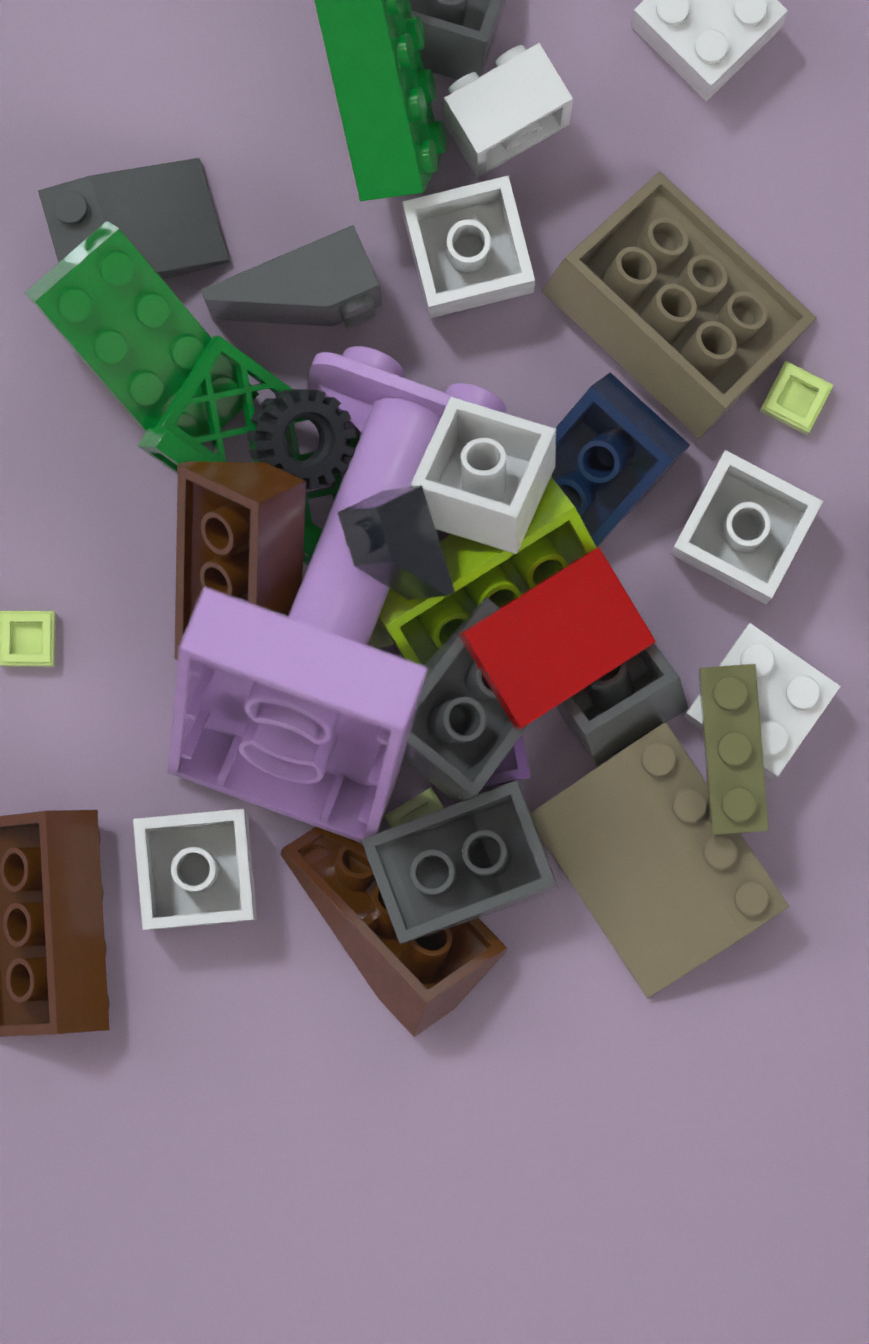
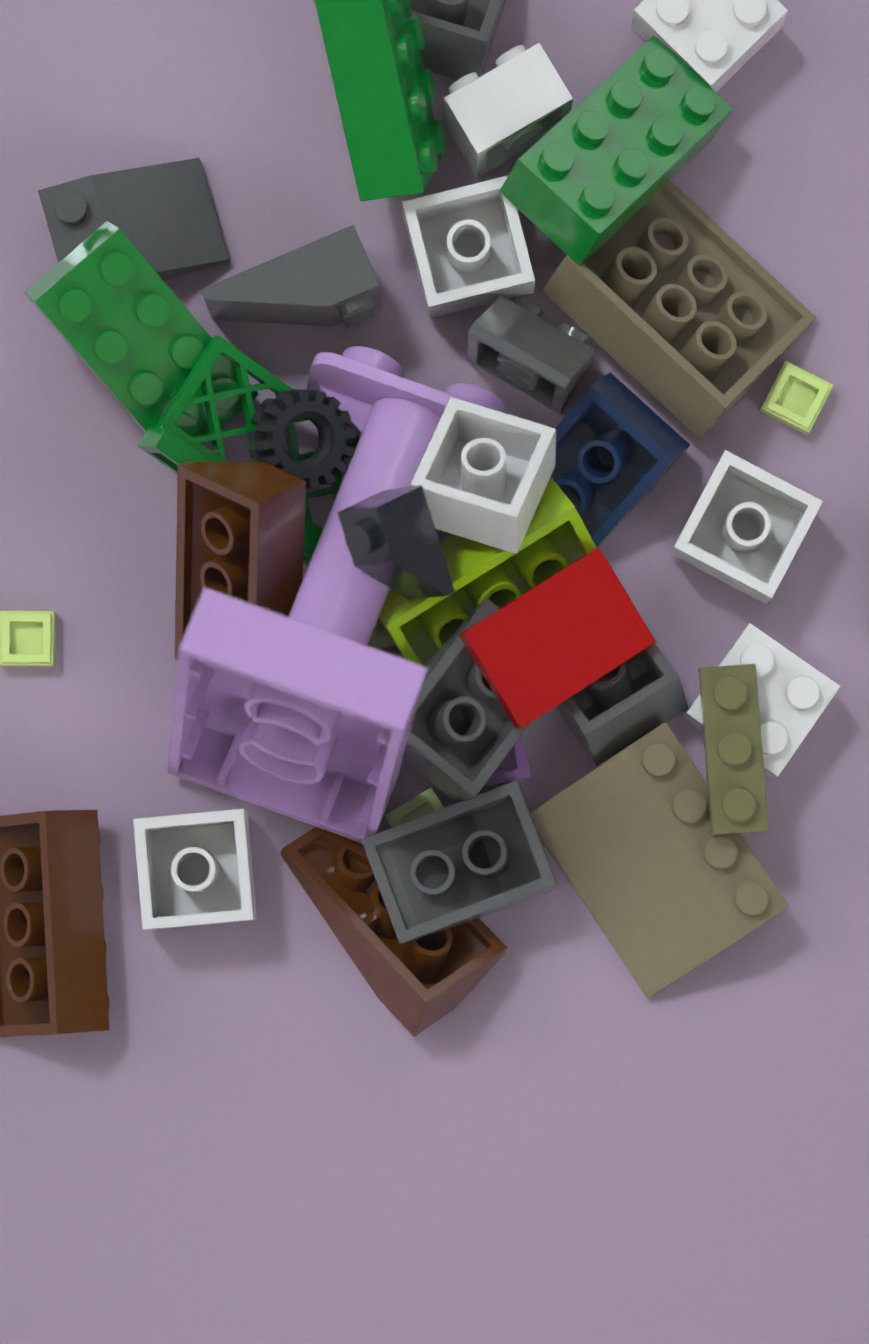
none -> dark grey slope [468,296,595,415]
none -> green brick [499,35,733,266]

